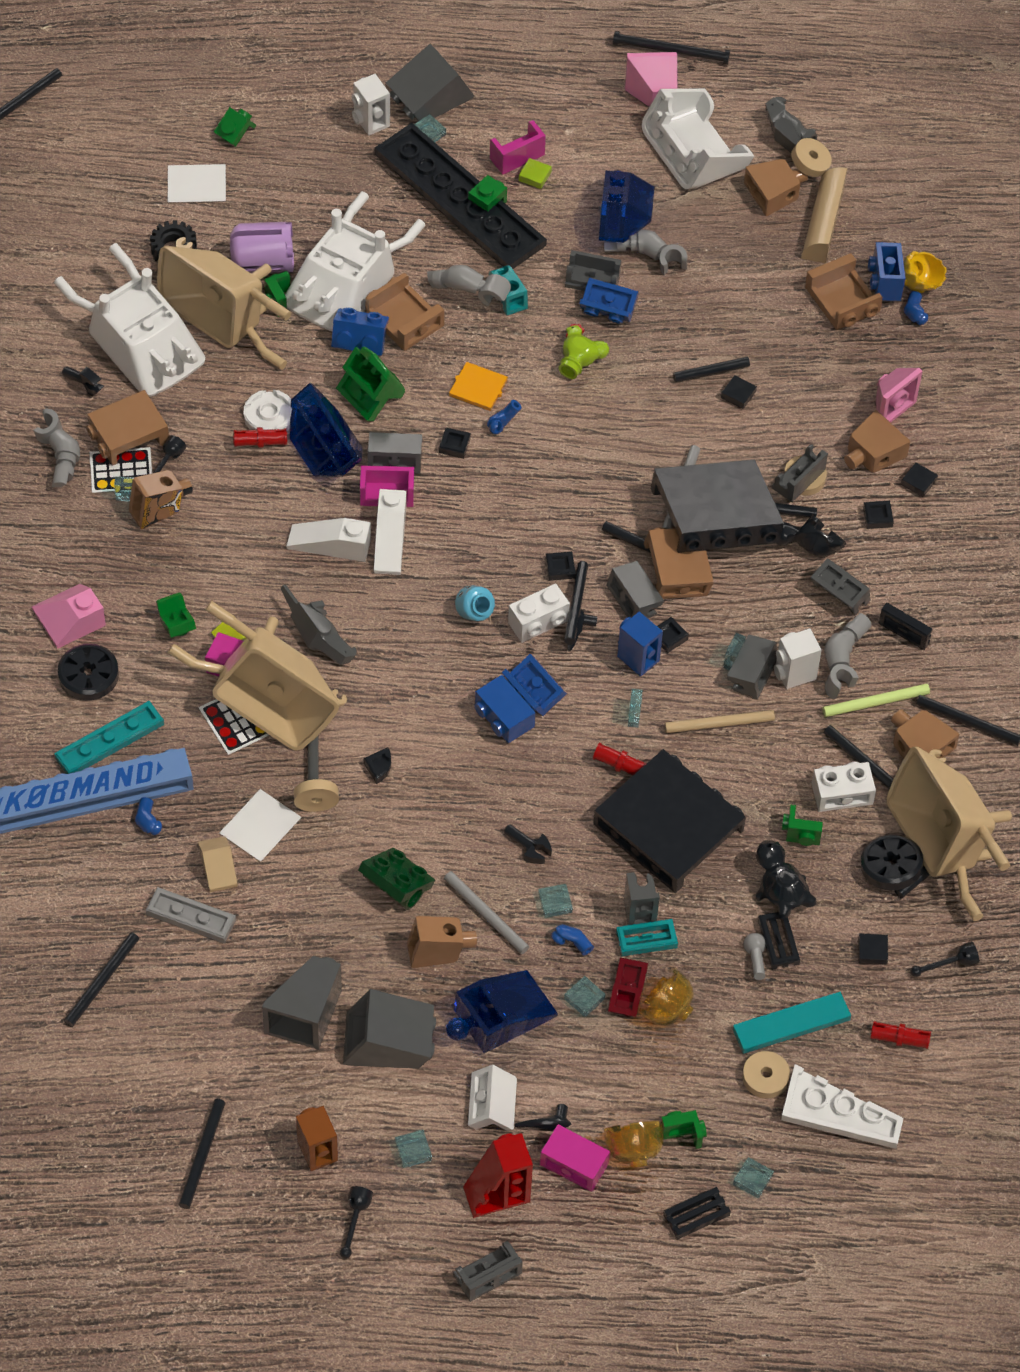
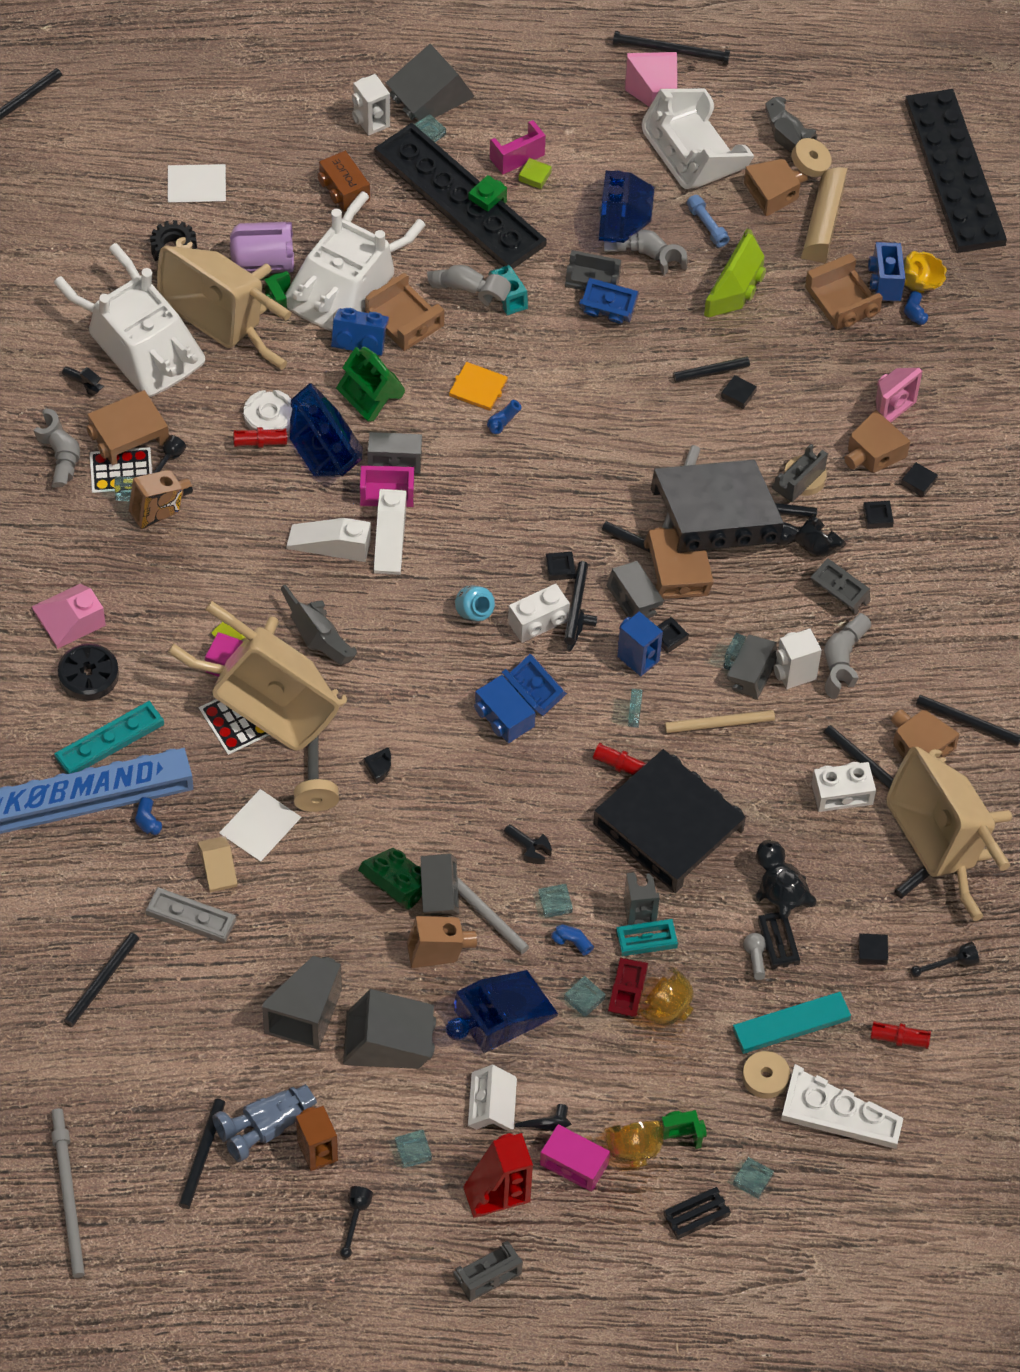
green bracket [156,592,196,638] -> none
green bracket [214,107,257,147] -> none
black tile [439,427,471,459] -> none
lime animal [558,324,609,379] -> none
green bracket [782,804,823,846] -> none
yellowish green bar [822,684,930,717] -> none
black wheel [861,834,923,890] -> none
black tile [879,602,933,650] -> none
none -> light grey bar [51,1108,85,1278]
none -> sand blue piece [212,1084,317,1162]
none -> dark orange brick [317,150,370,212]
none -> dark grey hinge [420,854,459,916]
none -> medium blue bar [686,195,730,247]
none -> lime wedge [704,228,766,318]
none -> black plate [905,89,1007,253]

